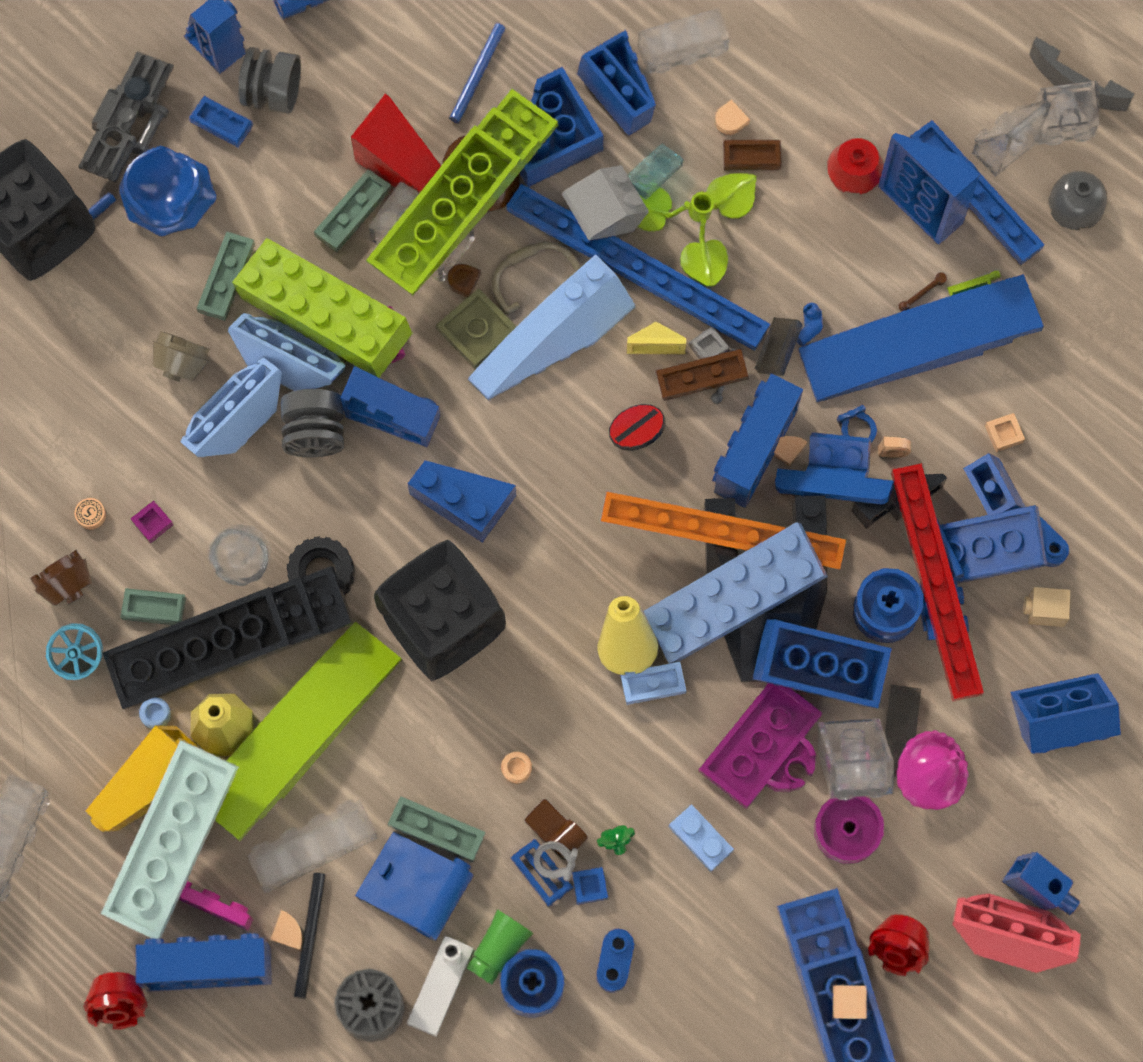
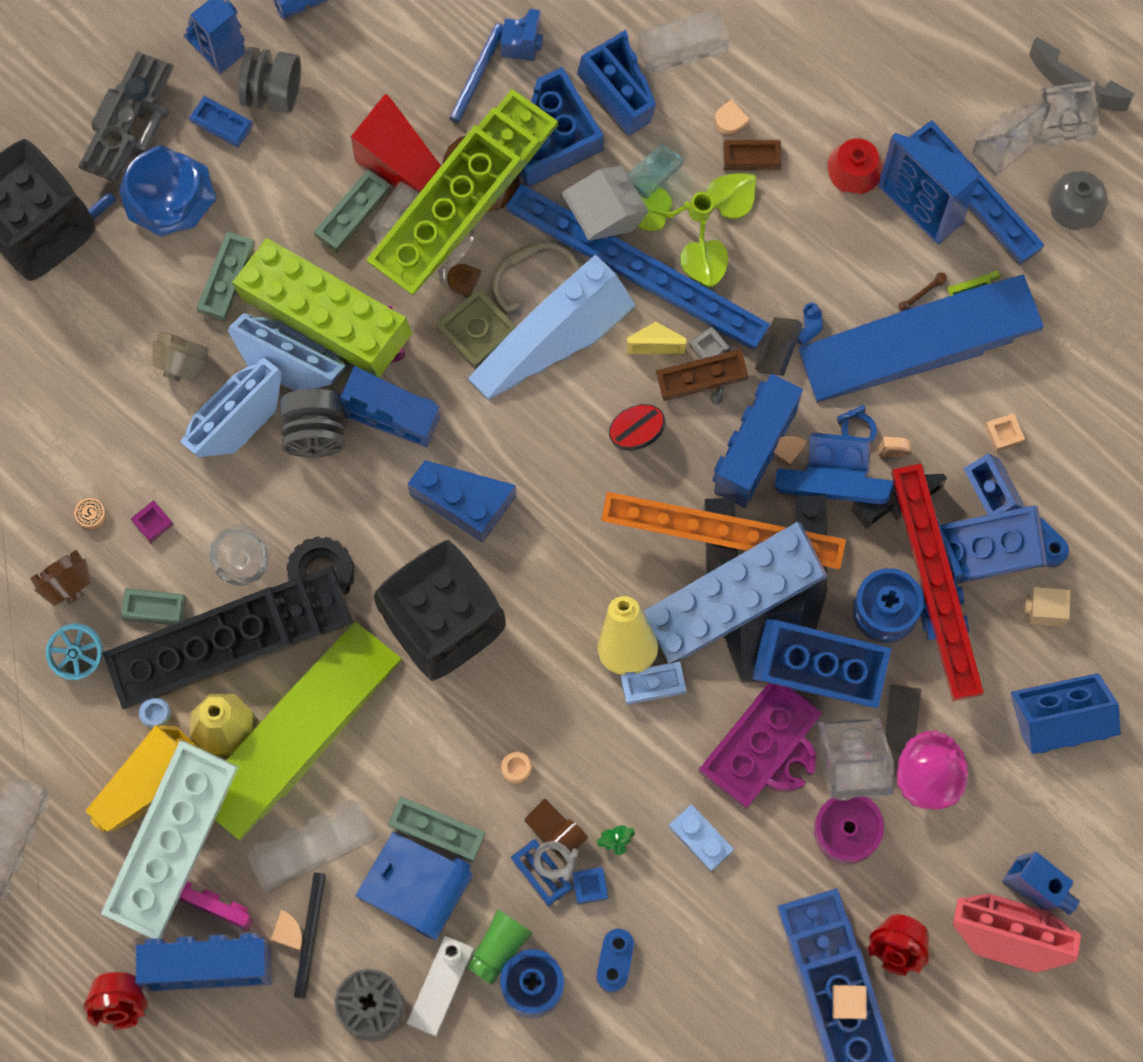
none -> blue brick [501,9,543,61]

